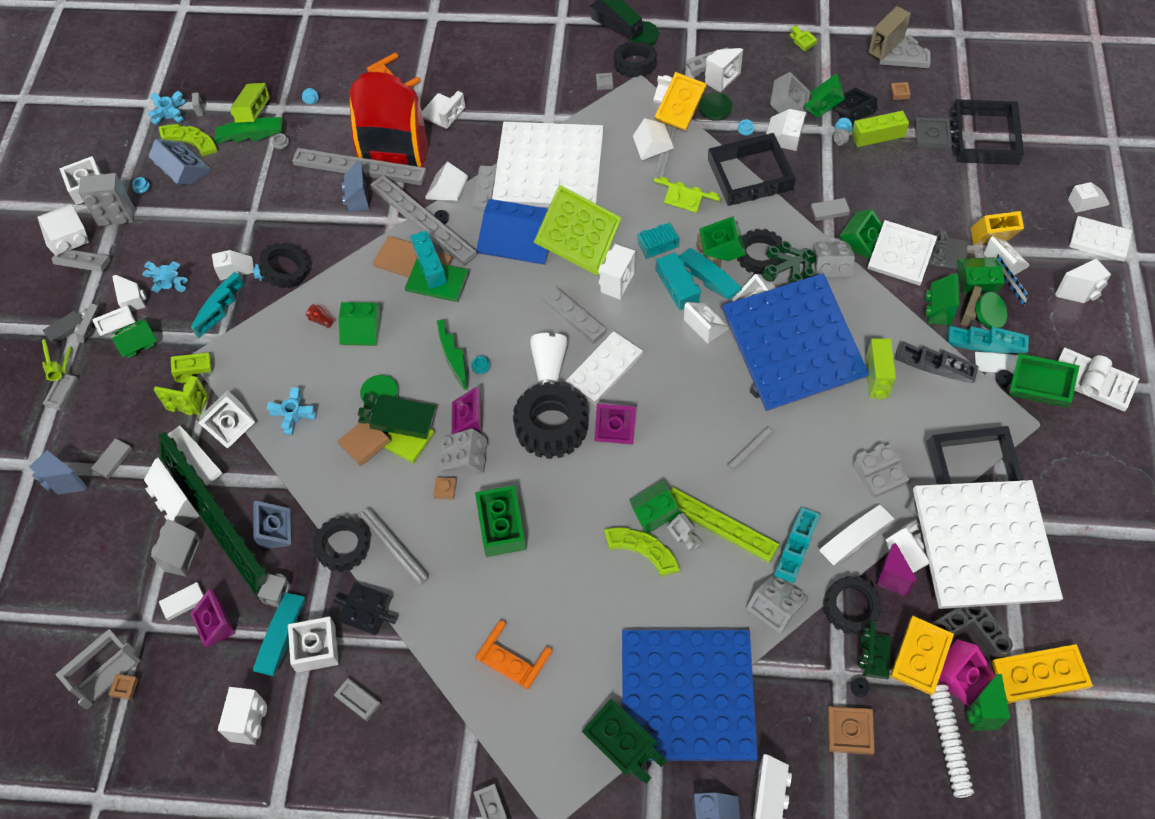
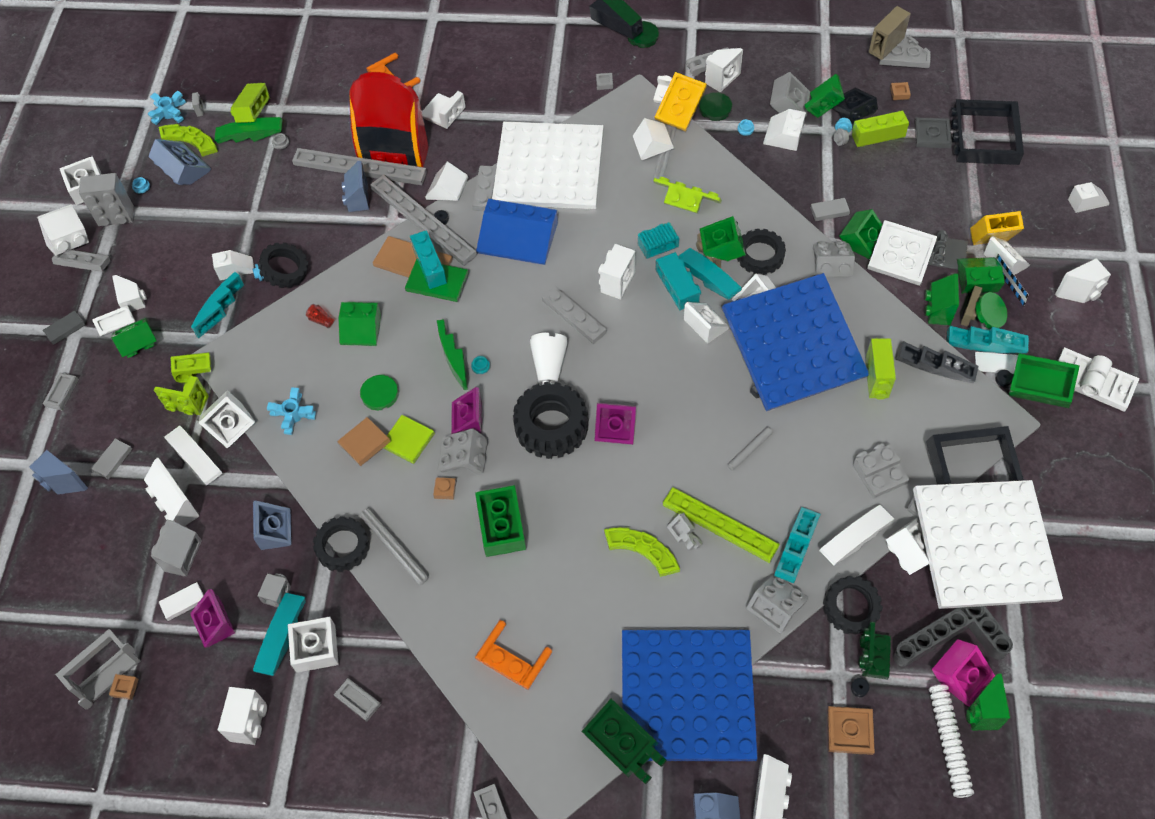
lime plant [42,339,72,381] -> none
light grey plate [74,303,98,344] -> none
medium azure pin [142,261,188,293] -> none
dark green plate [158,432,267,600] -> none
medium azure plate [302,88,319,104] -> none
black plate [333,582,398,636] -> none
dark green tile [358,393,436,439] -> none
lime plate [533,184,621,276] -> none
white plate [566,331,643,405] -> none
black tyre [614,41,657,77] -> none
green slope [629,480,682,533] -> none
black window [708,133,796,206] -> none
dark green plant [762,241,817,283] -> none
lime plate [790,25,817,52] -> none
magenta slope [876,543,917,596] -> none
yellow plate [890,616,954,695] -> none
yellow plate [991,644,1093,704] -> none
white plate [1069,216,1132,262] -> none

